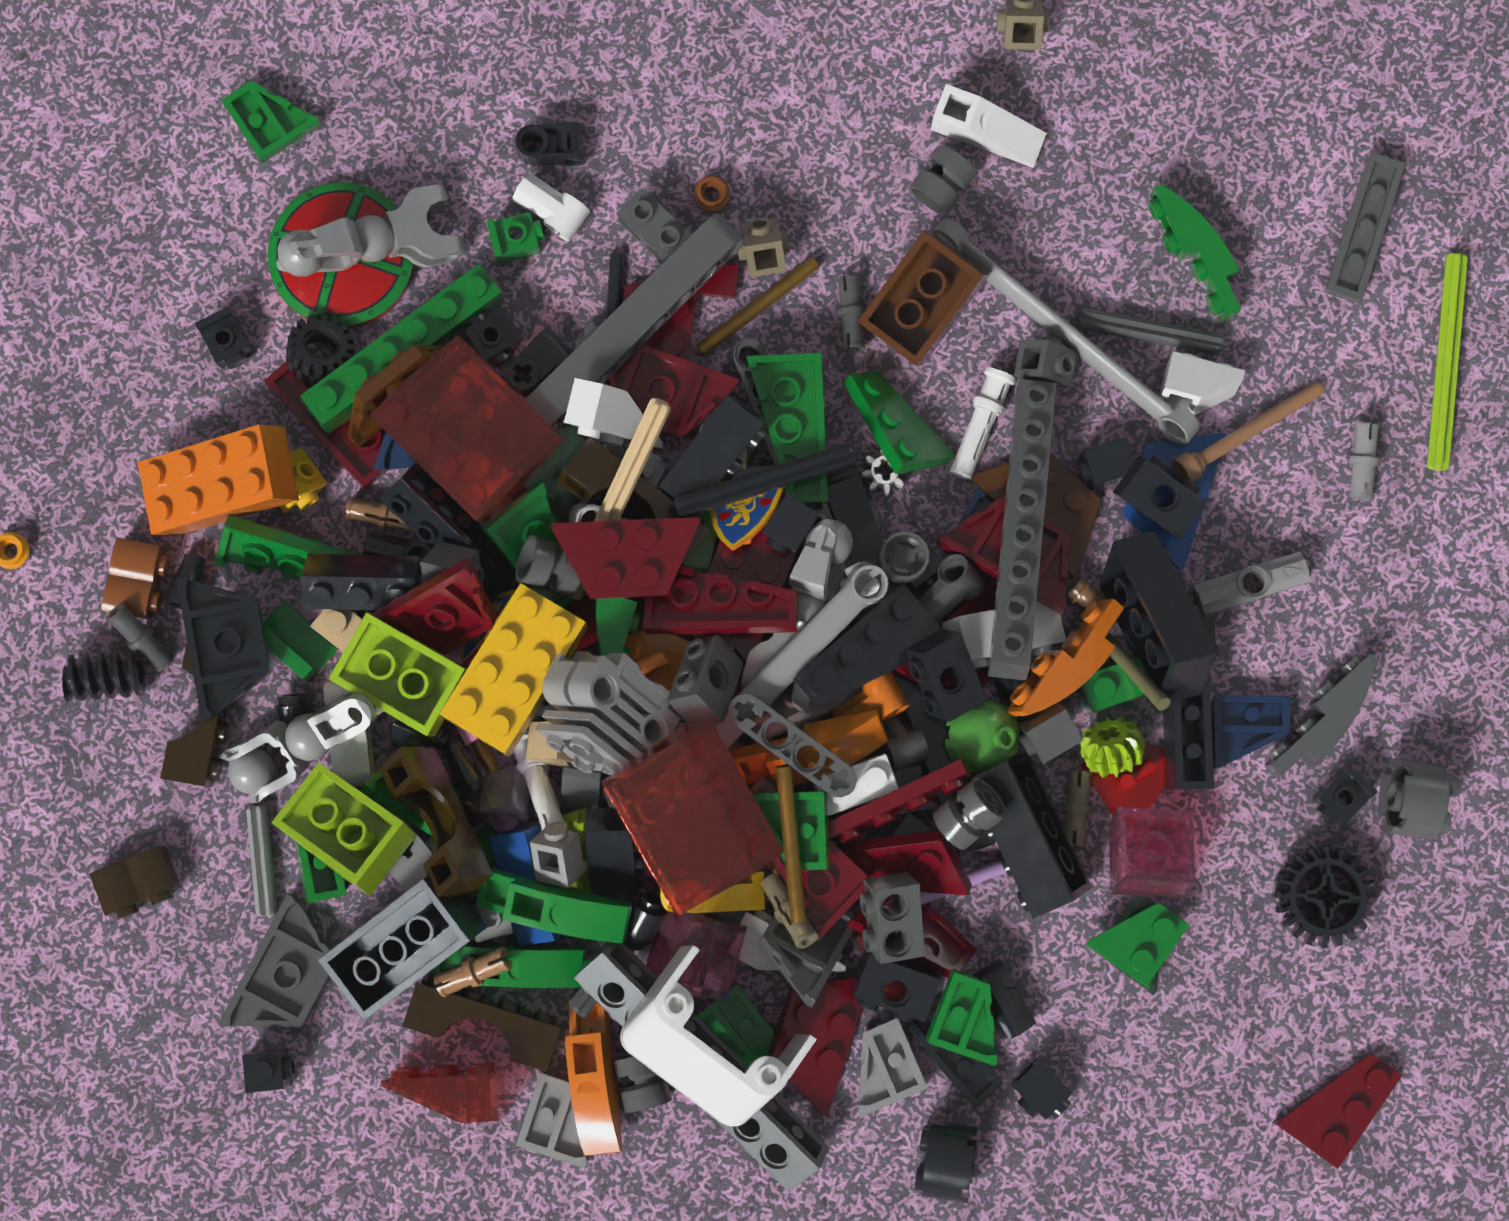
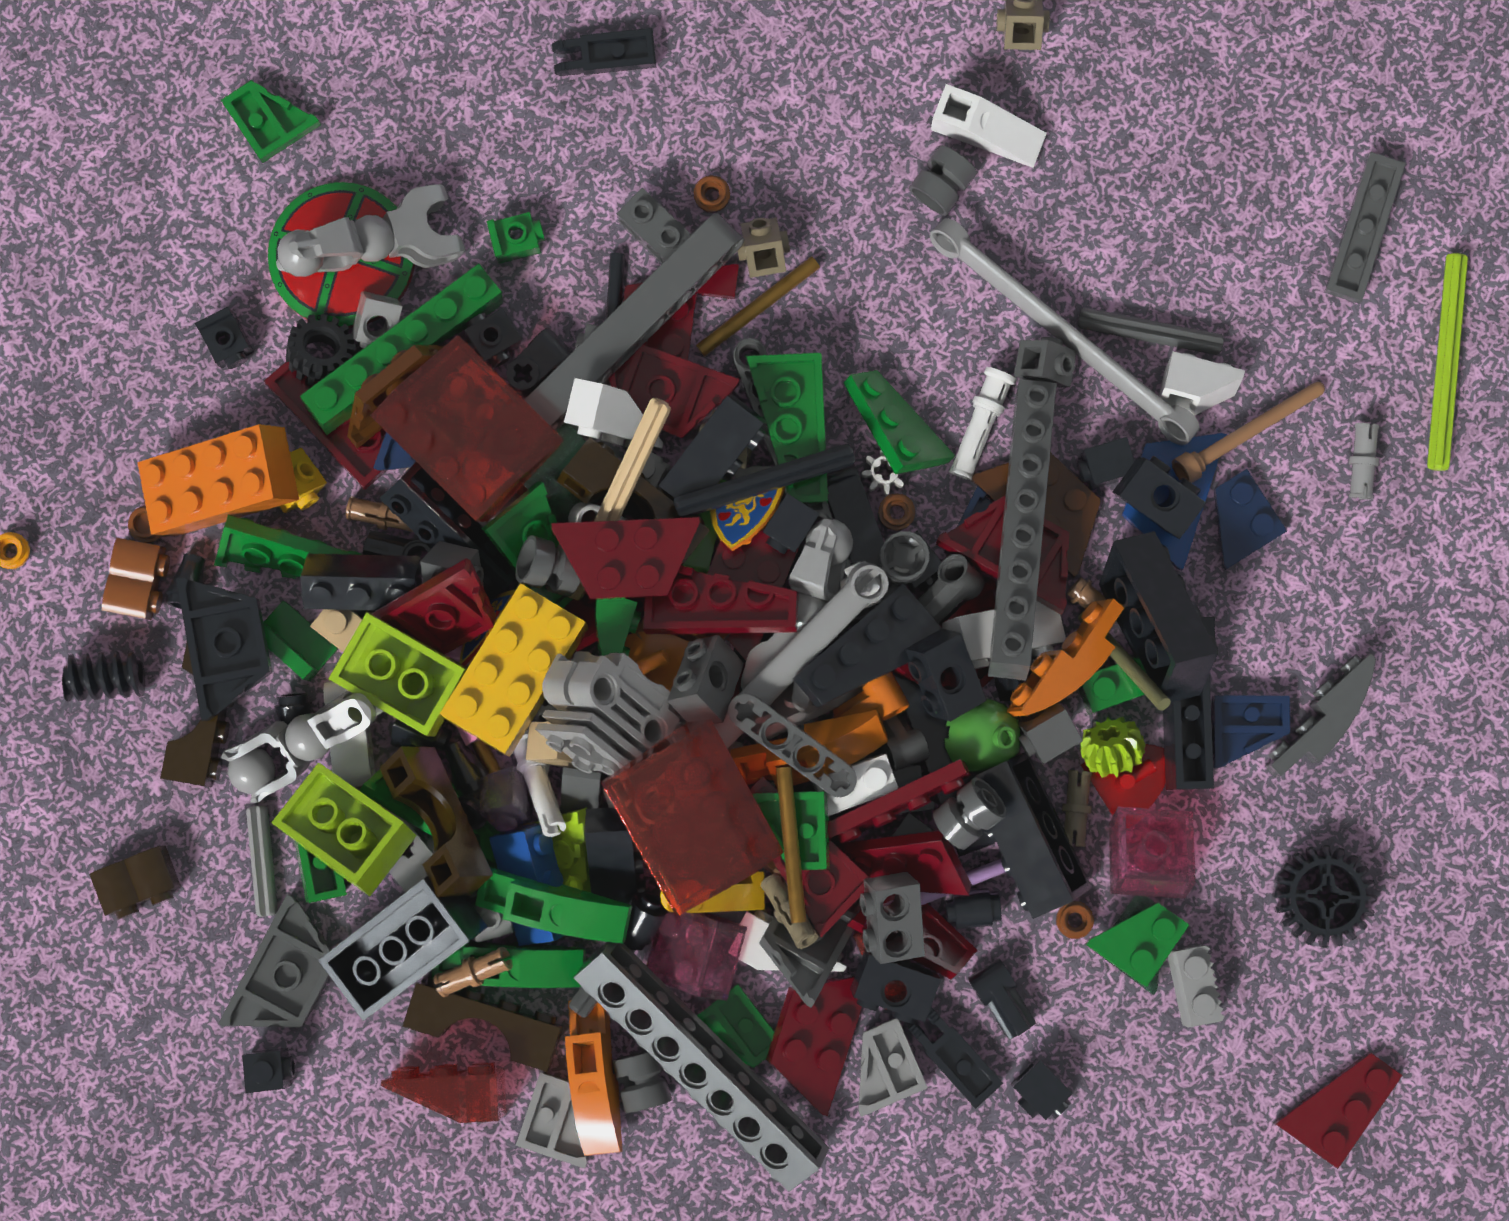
dark grey pin [106,603,174,672] -> none
white piece [512,173,590,242] -> none
black piece [515,122,586,166] -> none
light grey brick [530,823,588,888] -> none
white windscreen [620,945,817,1126] -> none
dark grey pin [837,275,866,352] -> none
reddish brown brick [858,230,989,366] -> none
black brick [915,1120,978,1204] -> none
green wing [925,969,997,1066] -> none
green slope [1147,184,1241,323] -> none
light grey piece [1192,551,1311,616] -> none
black brick [1313,765,1378,825] -> none
dark grey brick [1378,758,1456,840] -> none
none -> dark orange plate [128,506,162,543]
none -> light grey brick [352,291,403,348]
none -> black hinge [552,28,657,76]
none -> dark orange plate [878,493,915,531]
none -> black brick [946,888,1002,929]
none -> dark orange plate [1056,901,1094,939]
none -> light grey brick [1168,944,1225,1028]
none -> dark blue wing [1214,469,1287,570]

